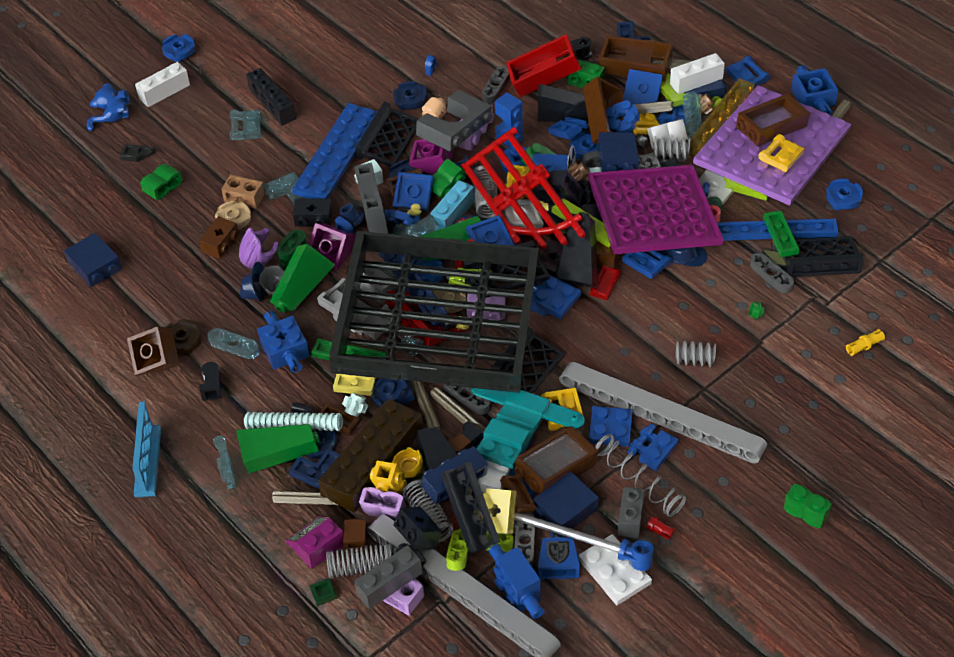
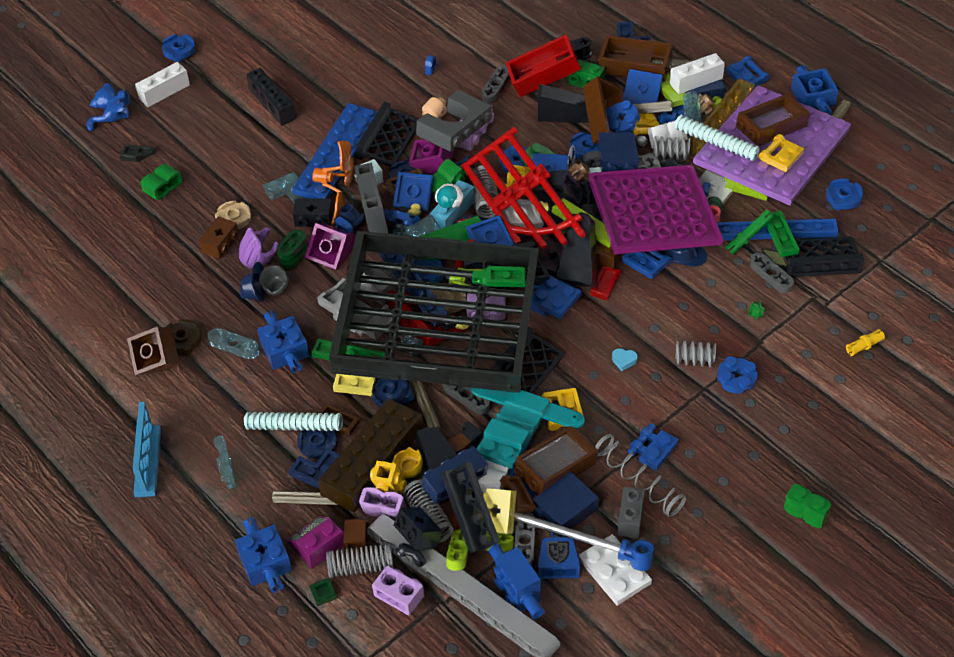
dark blue brick [64,233,122,287] -> none
black leg [200,362,222,401] -> none
medium nougat brick [221,175,265,209] -> none
clear light blue plate [230,110,261,140] -> none
green slope [236,424,320,474] -> none
green slope [270,244,335,312] -> none
black arm [291,402,314,415] -> none
light aqua gear [342,392,368,417] -> none
dark grey brick [354,545,422,610] -> none
dark blue plate [393,81,427,110] -> none
dark tan axle [430,387,486,438] -> none
blue arch [495,92,523,148] -> none
blue plate [547,117,588,140] -> none
light grey beam [559,362,767,463] -> none
blue plate [589,406,633,447] -> none
red pin [646,516,675,541] -> none
none -> blue brick [234,517,292,593]
none -> orange plant [313,141,354,224]
none -> teal hair [435,183,464,208]
none -> green hinge [472,266,526,287]
none -> medium azure tile [612,348,637,372]
none -> light aqua piece [675,115,760,161]
none -> blue plate [717,356,757,394]
none -> green pin [725,209,774,255]

